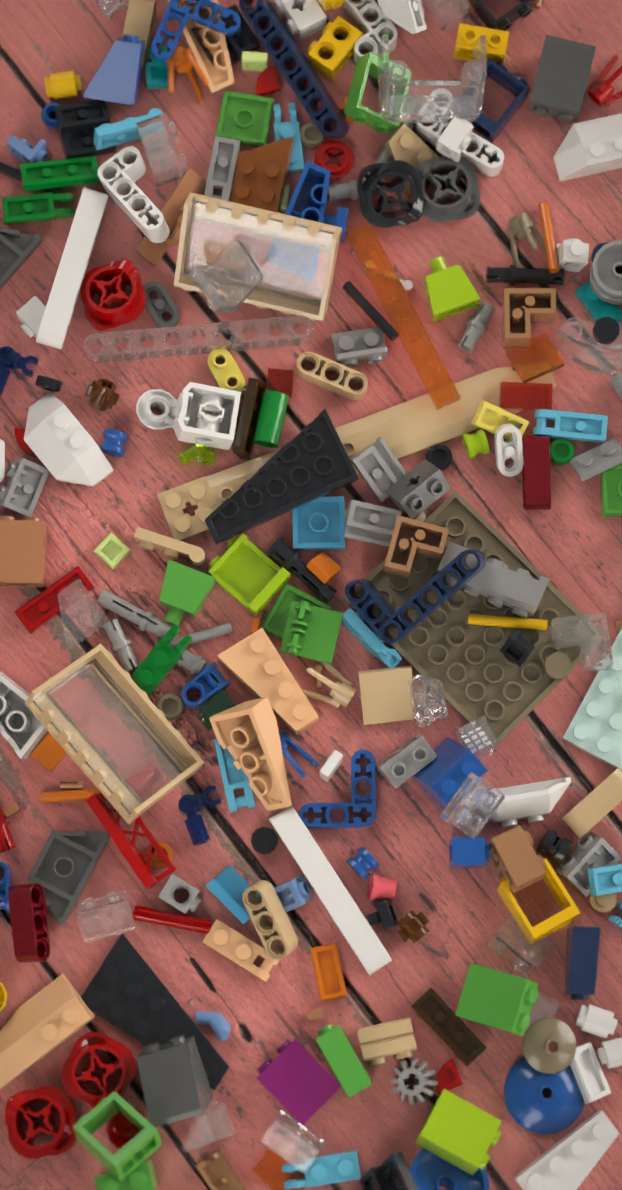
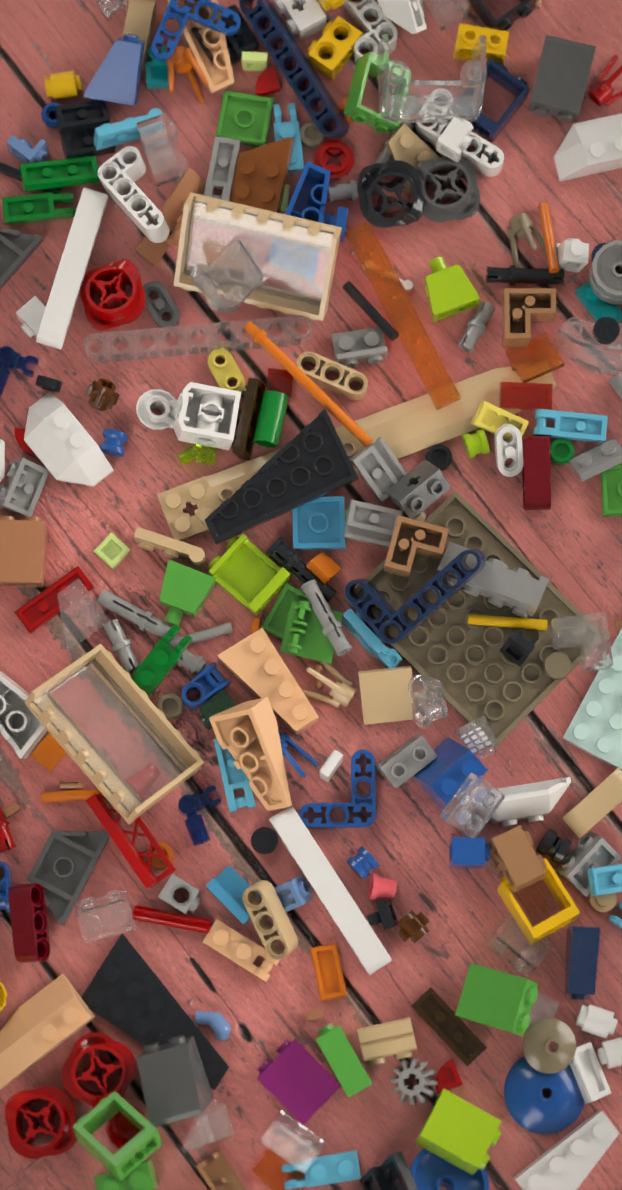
none -> orange bar [244,321,373,447]
none -> light grey pin [301,580,352,656]

